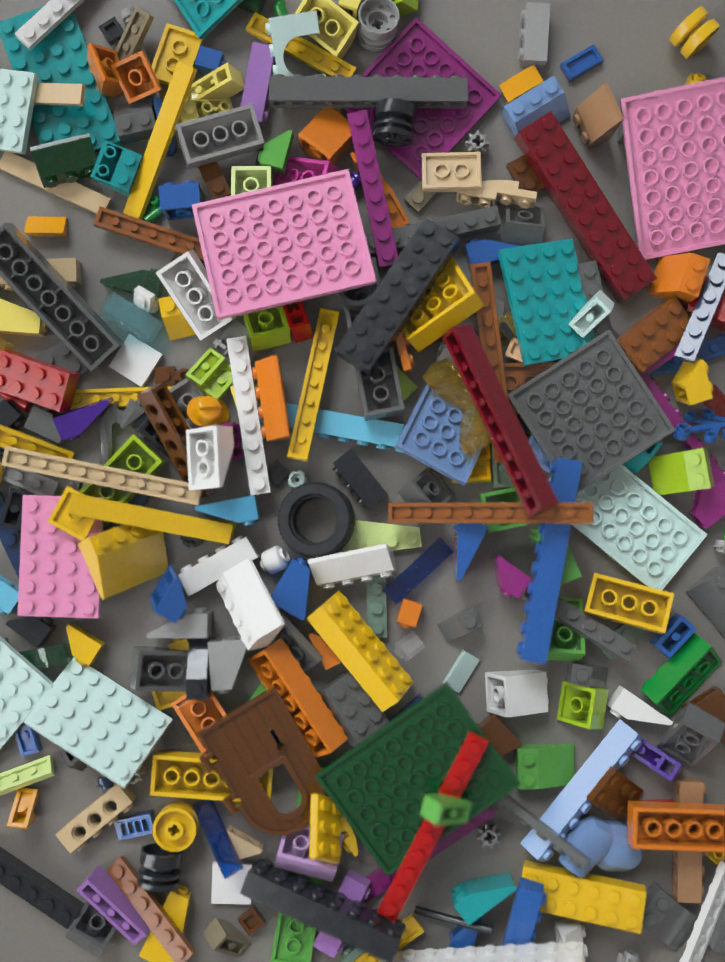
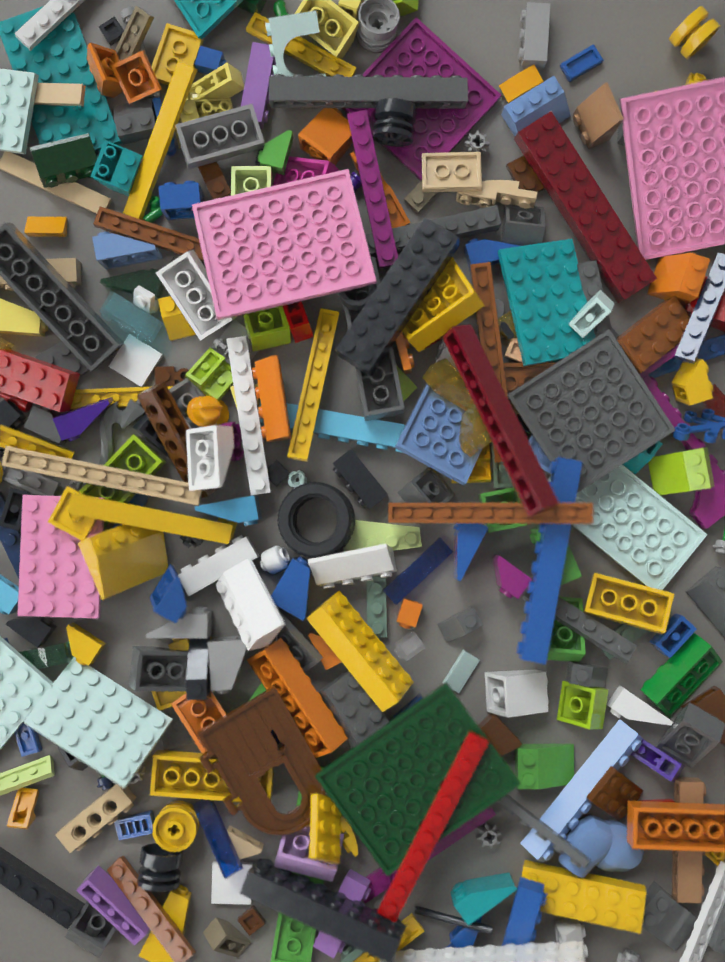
bright green slope [420,793,472,826] -> none
none -> medium blue slope [92,232,163,269]

